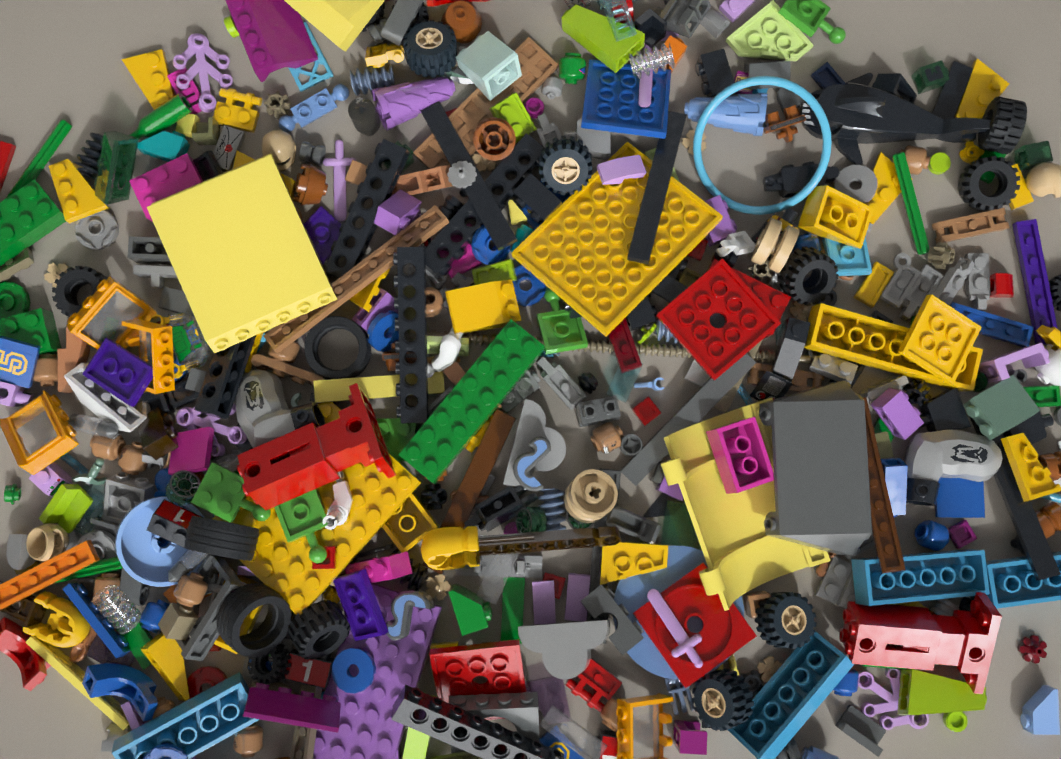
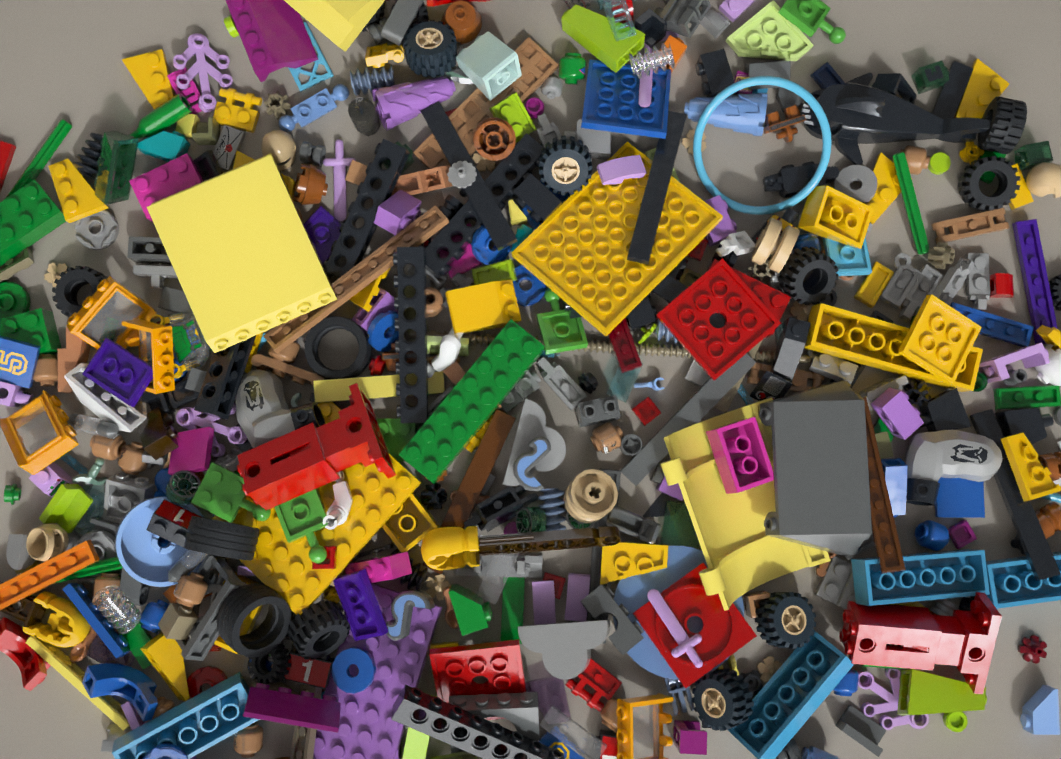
sand green brick [963,375,1040,441] -> none
none -> red plate [369,355,386,376]
none -> nougat piece [443,586,459,629]

